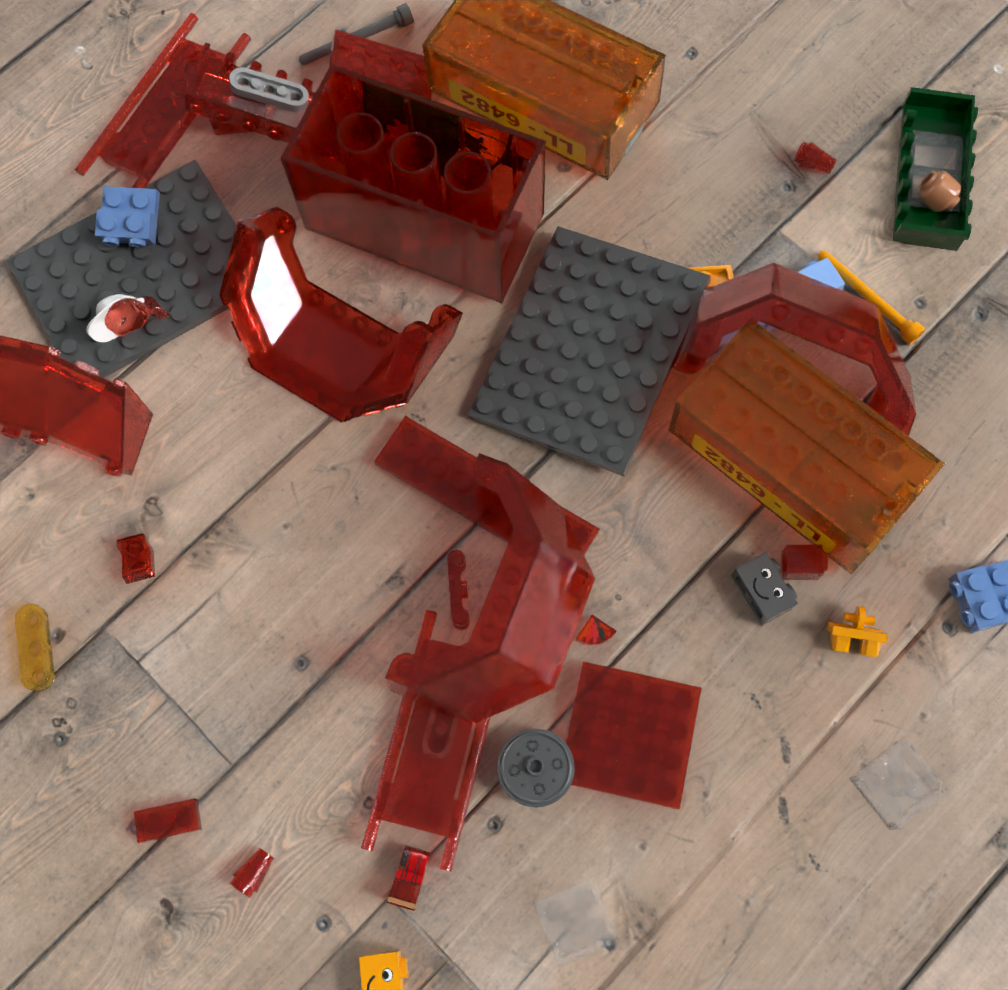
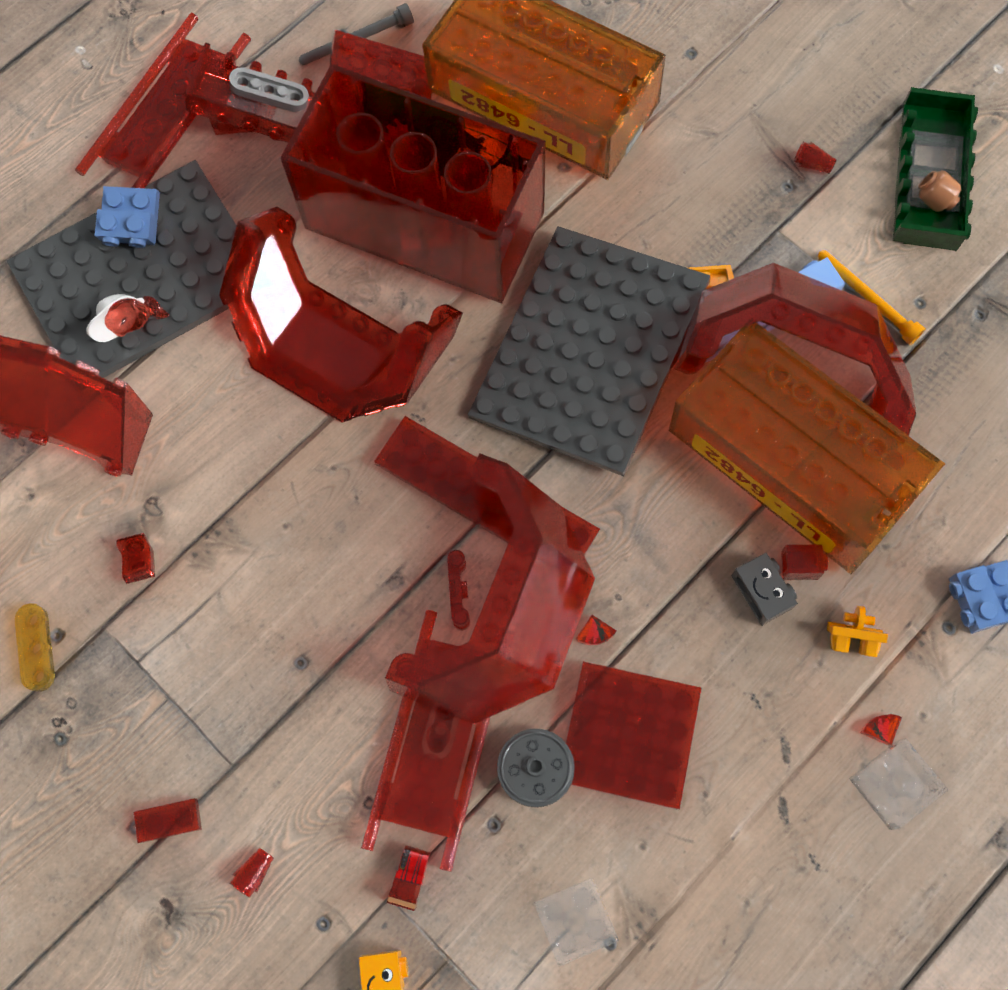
none -> clear red tile [860,714,902,746]

